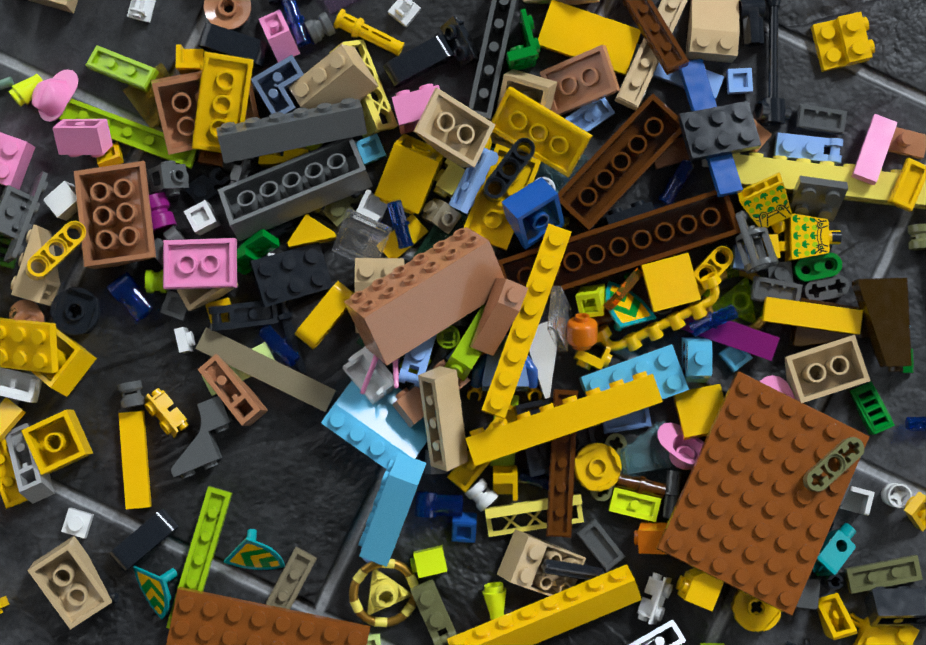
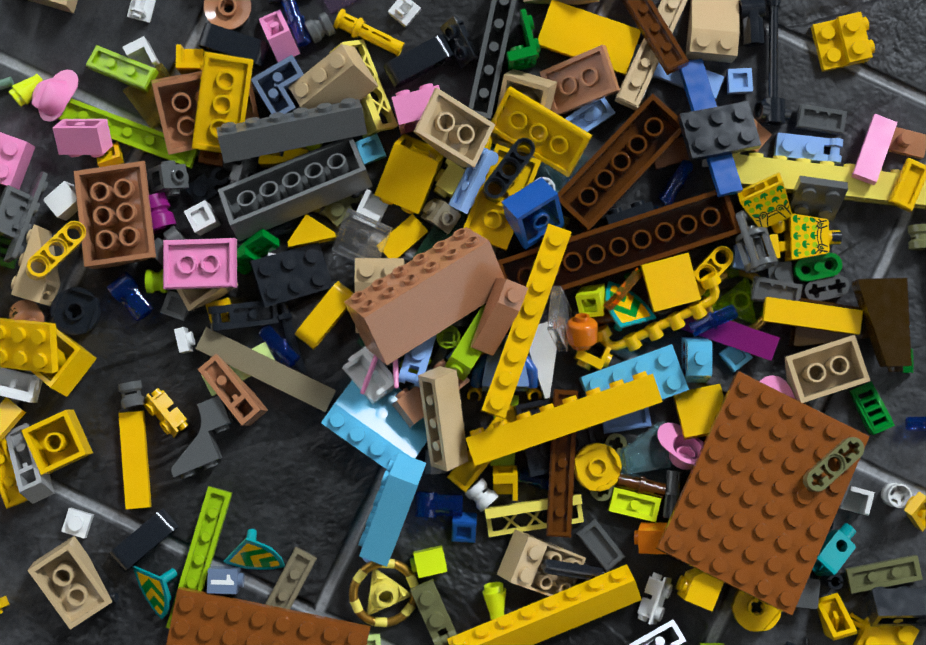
clear blue axle [388,200,414,249] -> none
none -> white panel [123,36,161,69]
none -> sand blue brick [207,566,245,594]

